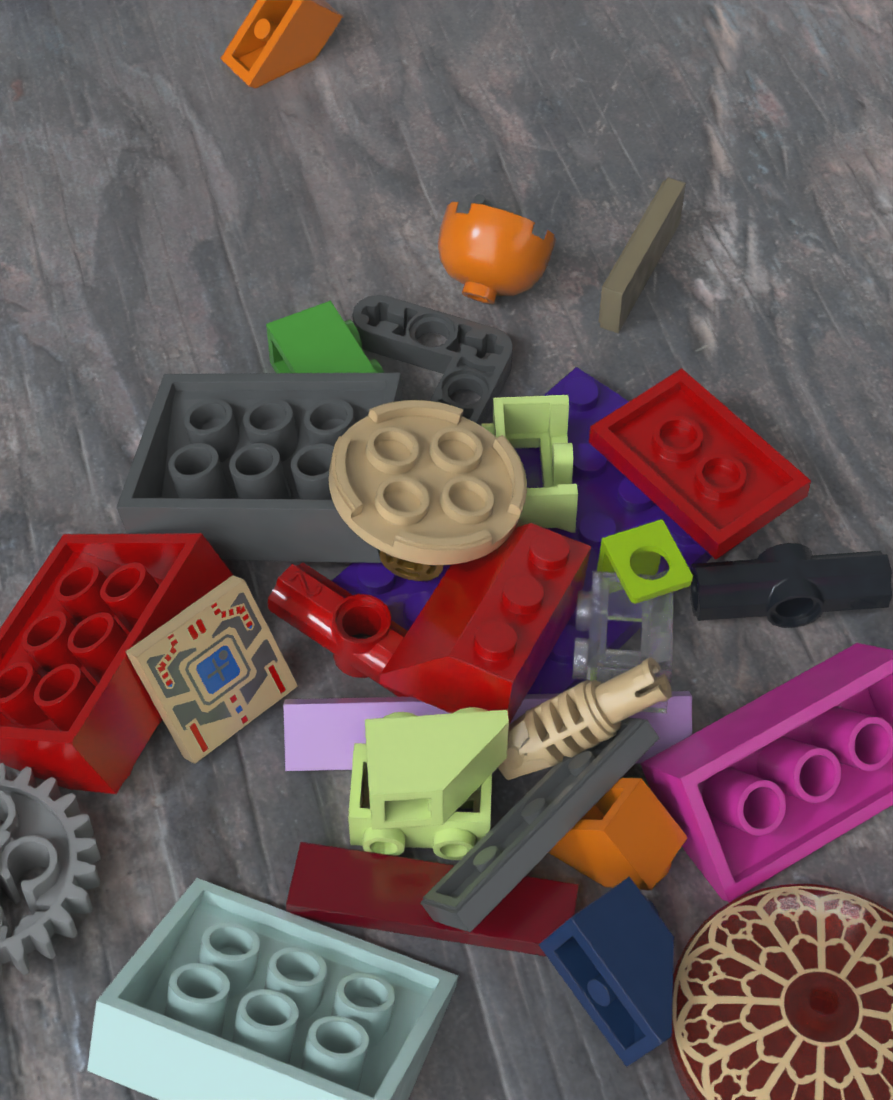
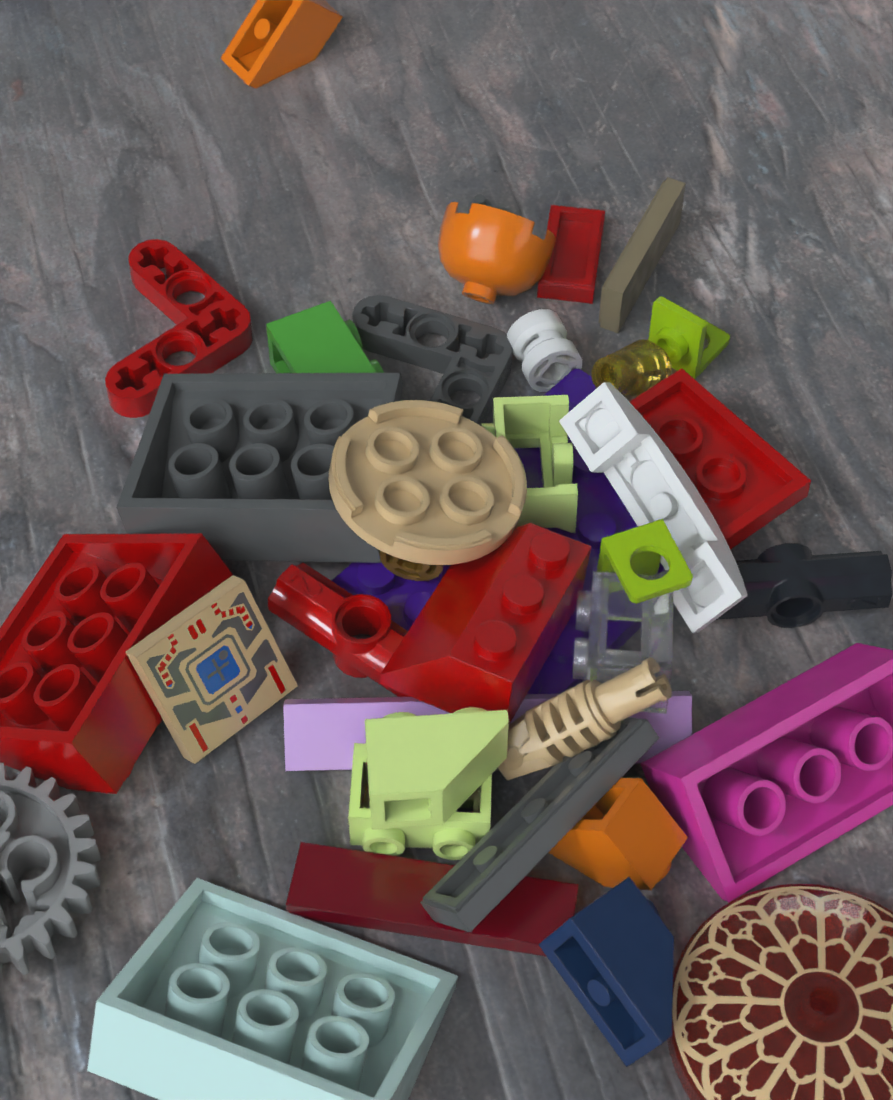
none -> red beam [105,239,253,418]
none -> white wheel [507,309,583,392]
none -> red tile [537,205,606,304]
none -> white slope [559,382,748,633]
none -> clear yellow cone [591,339,671,397]
none -> lime bracket [646,296,730,379]

